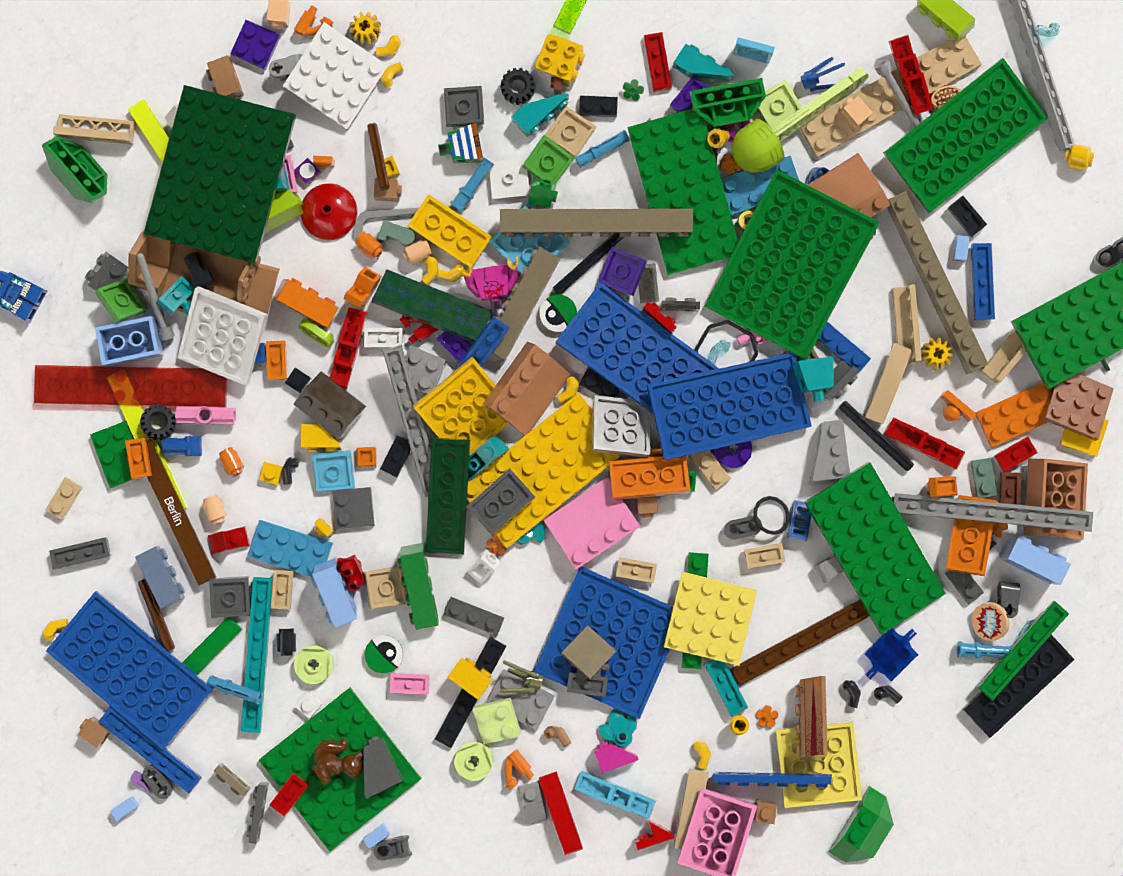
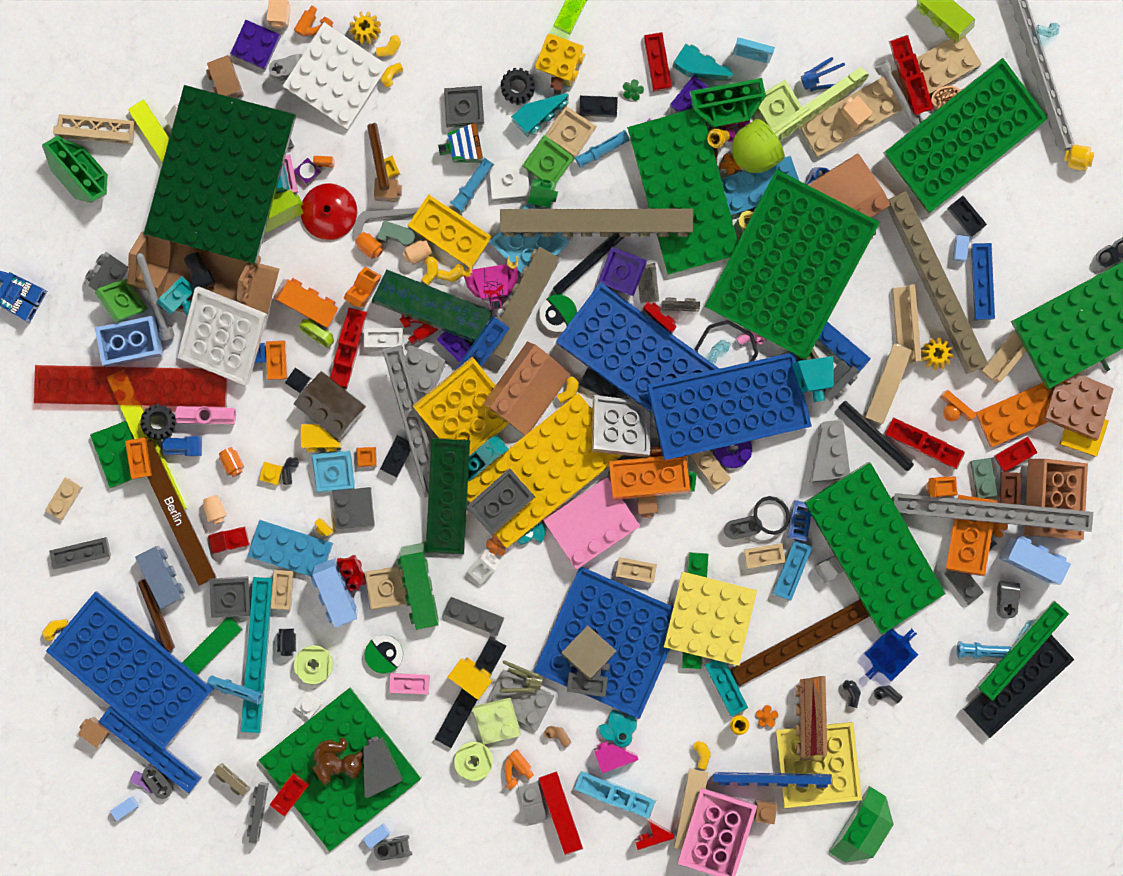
tile [971,602,1010,641] -> none
none -> dark azure plate [773,540,812,601]

